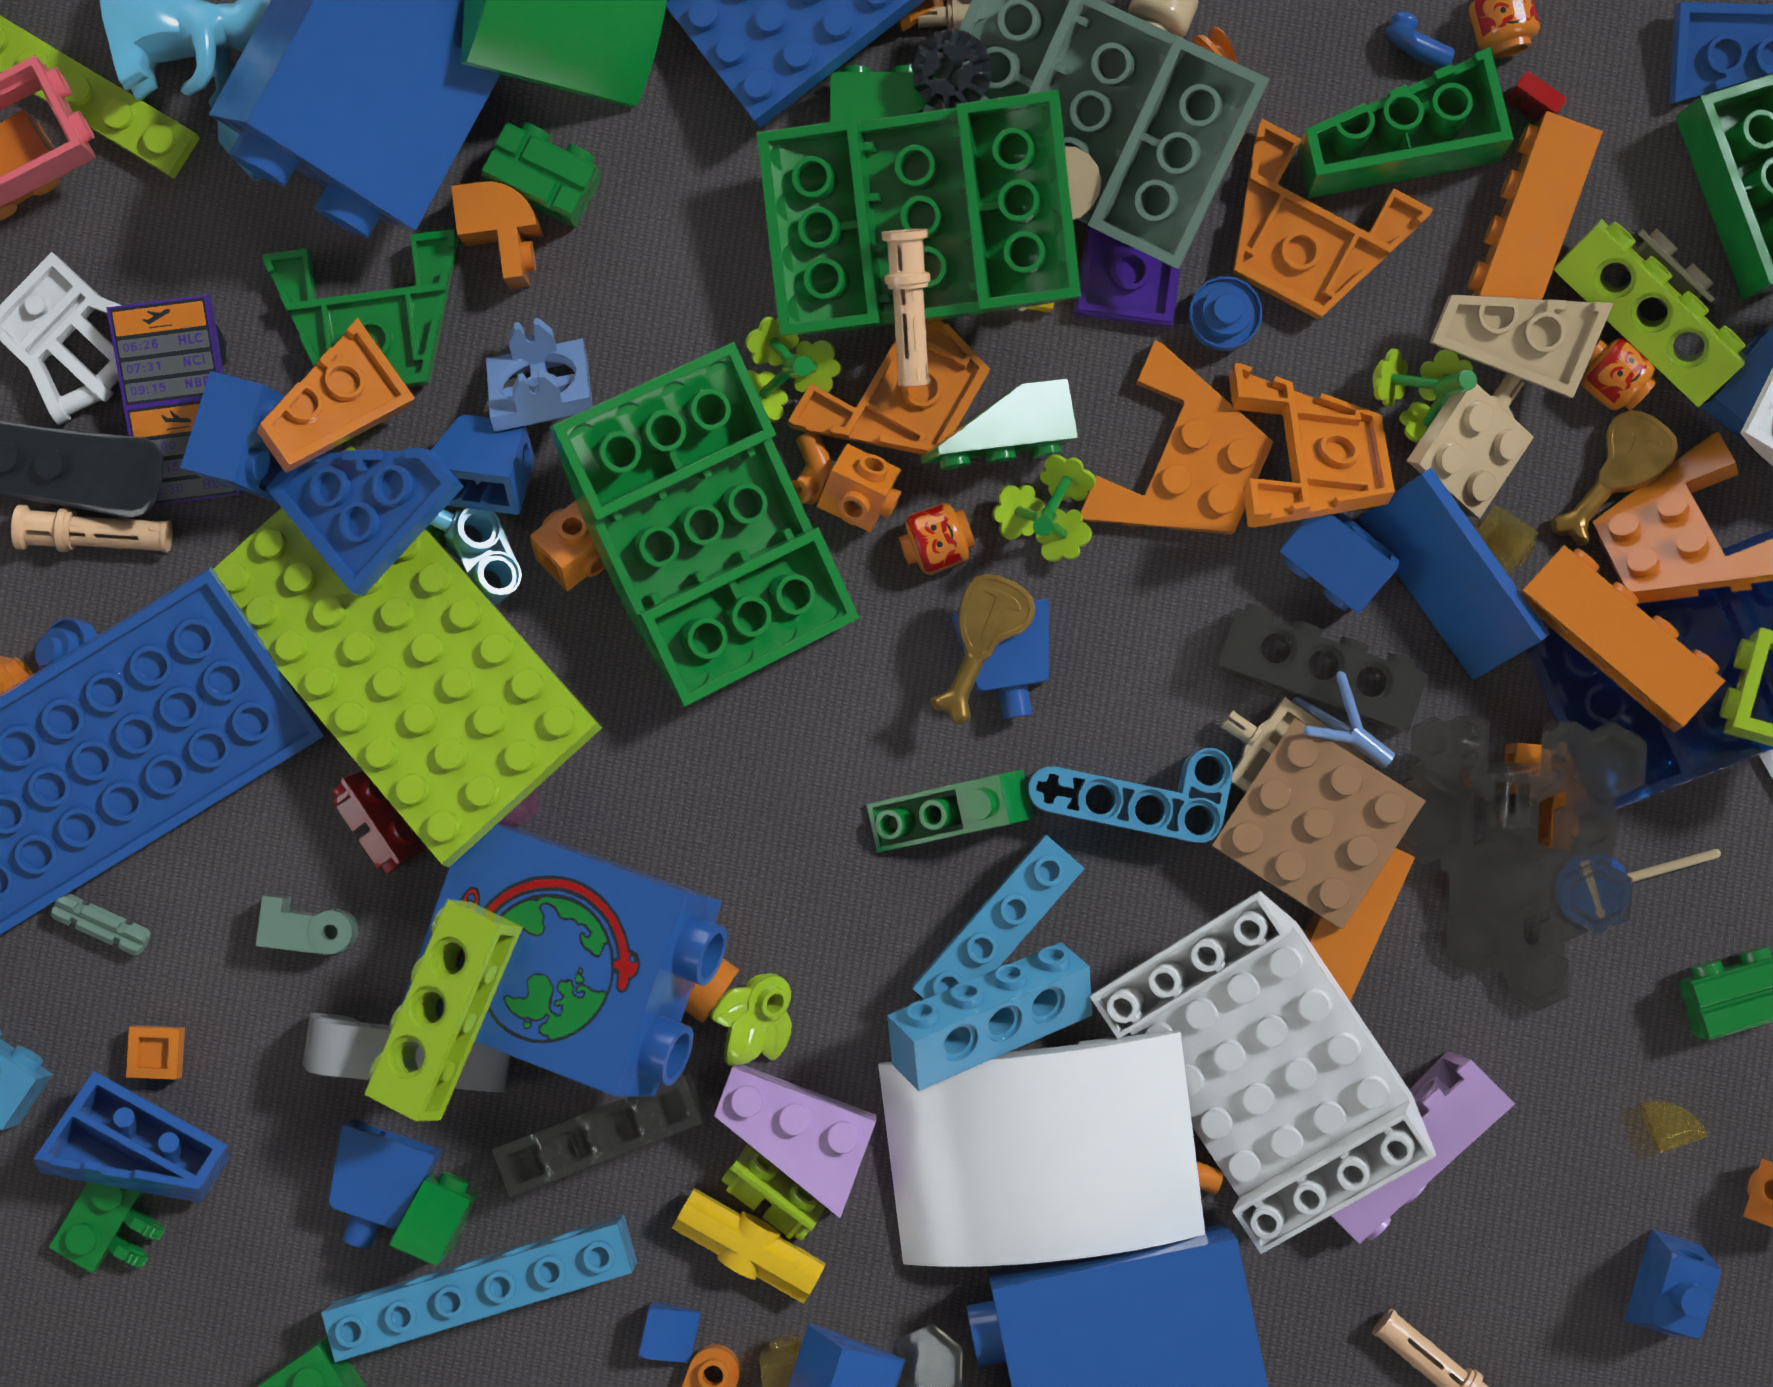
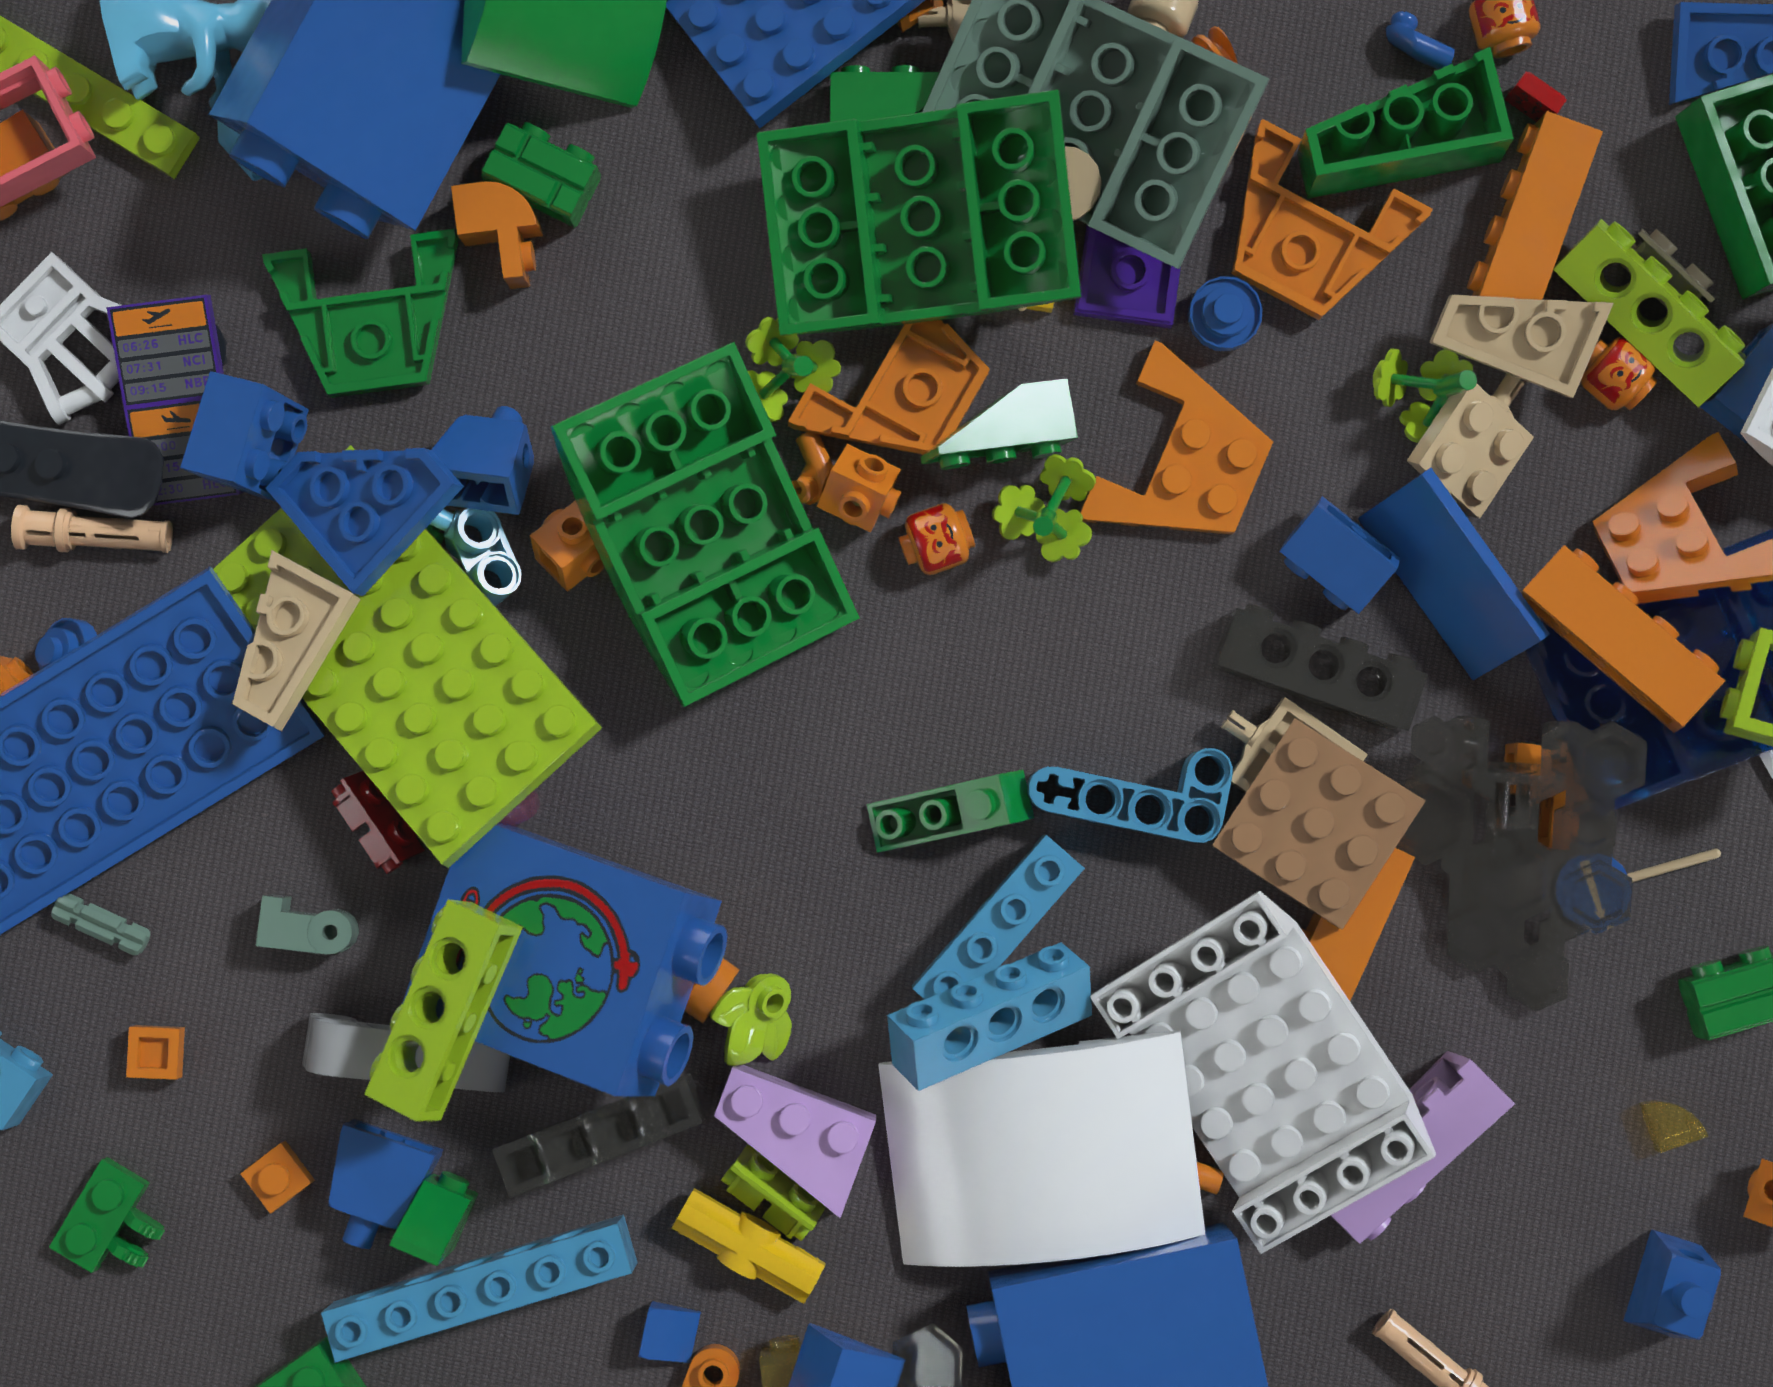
blue wedge [34,1071,230,1203] -> none
orange wing [257,318,415,473] -> none
medium blue piece [486,318,593,432] -> none
light nougat pin [881,229,930,386] -> none
black gear [911,29,992,110] -> none
pearl gold piece [930,574,1036,725] -> none
blue torso [952,598,1049,719] -> none
orange wing [1228,363,1395,528] -> none
medium blue plant [1292,671,1395,769] -> none
clear yellow brick [1477,504,1539,575] -> none
pearl gold piece [1551,410,1678,545] -> none
none -> tan wing [233,550,361,732]
none -> orange plate [240,1140,315,1214]

